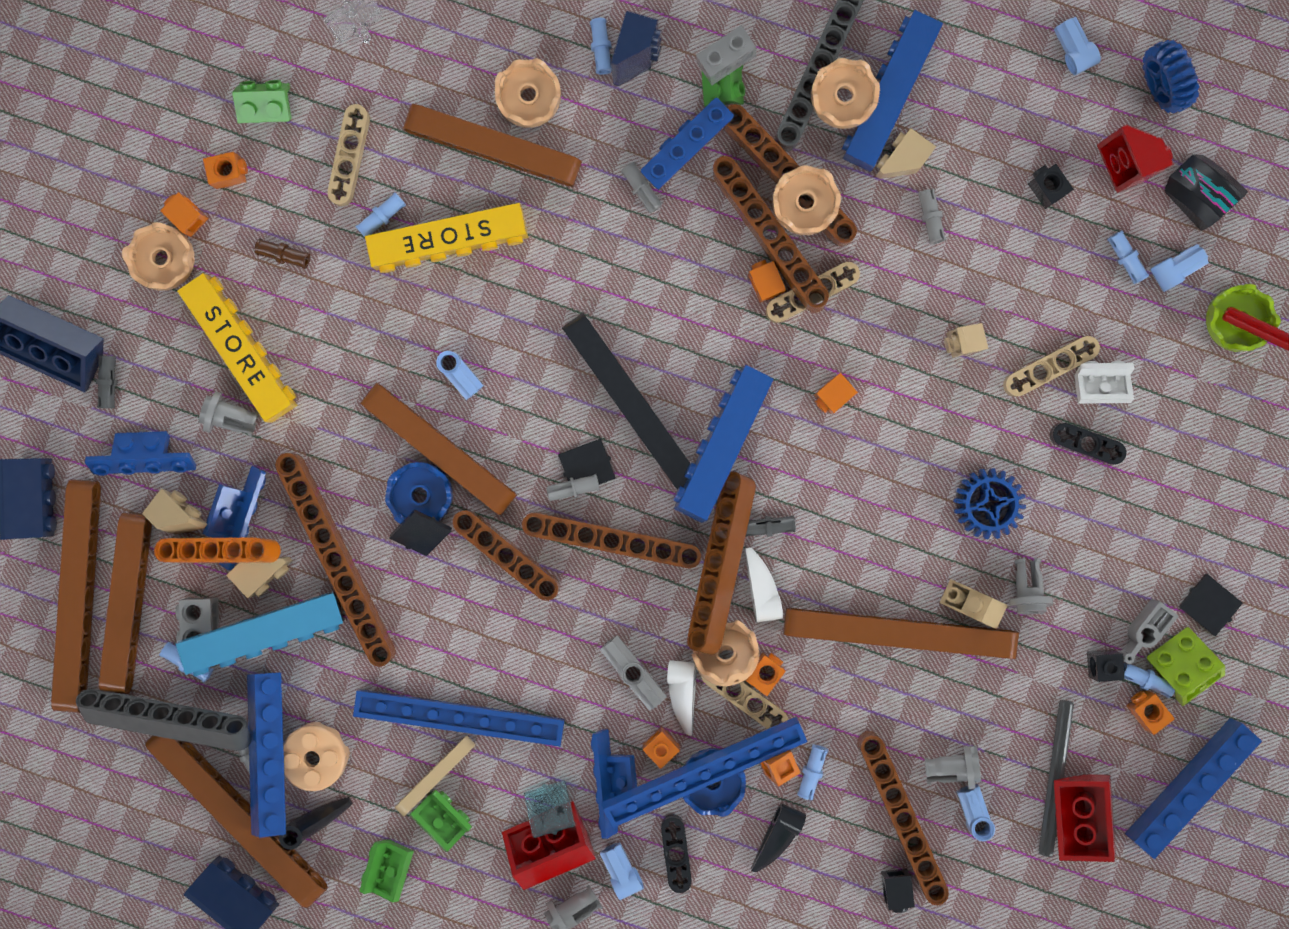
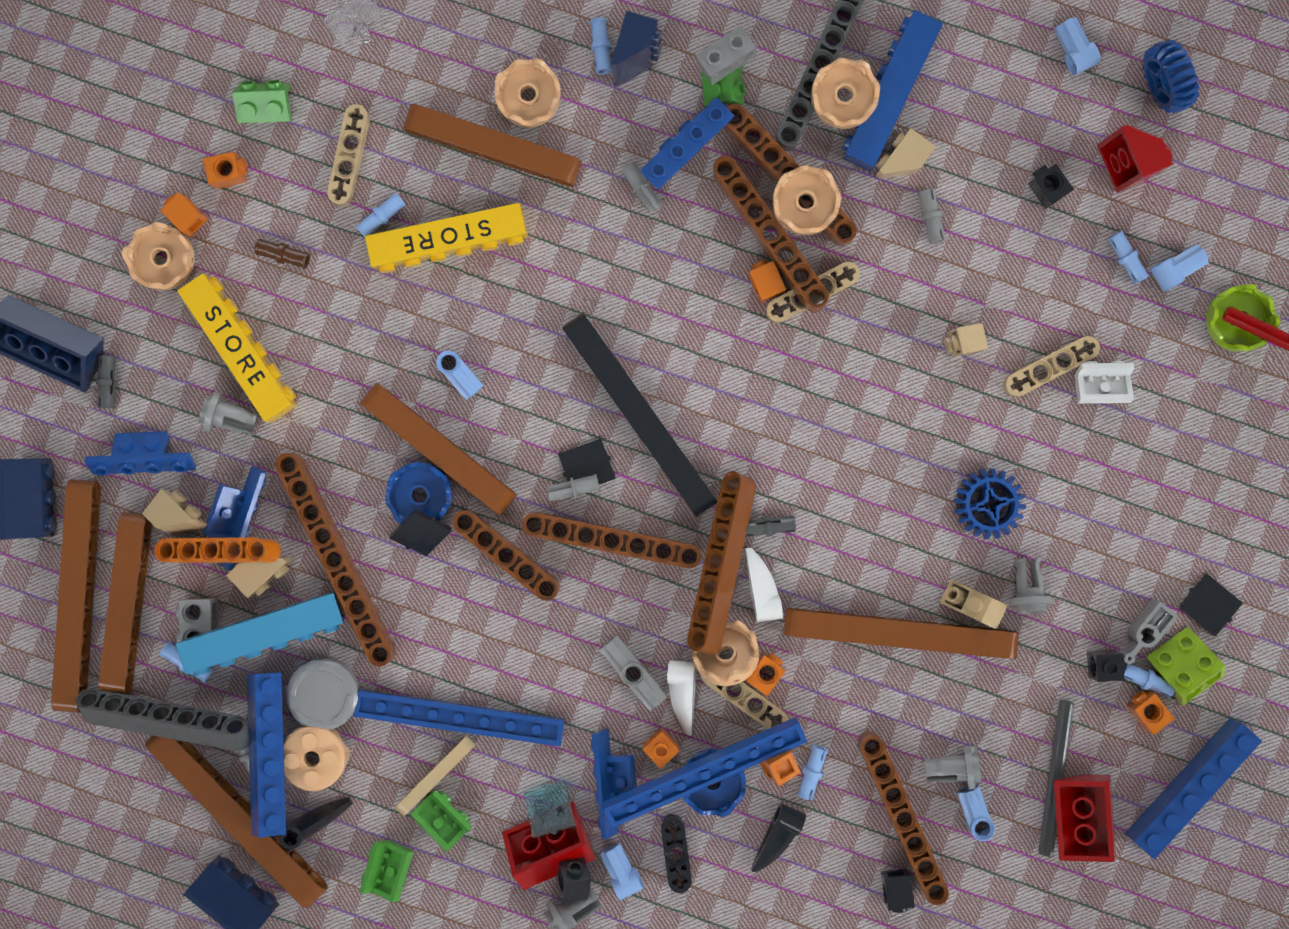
blue brick [673,365,774,523] -> none
orange brick [814,373,858,414] -> none
black beam [1050,423,1127,465] -> none
black slope [1164,155,1248,231] -> none
none -> light grey piece [286,658,360,730]
none -> black brick [556,858,591,903]

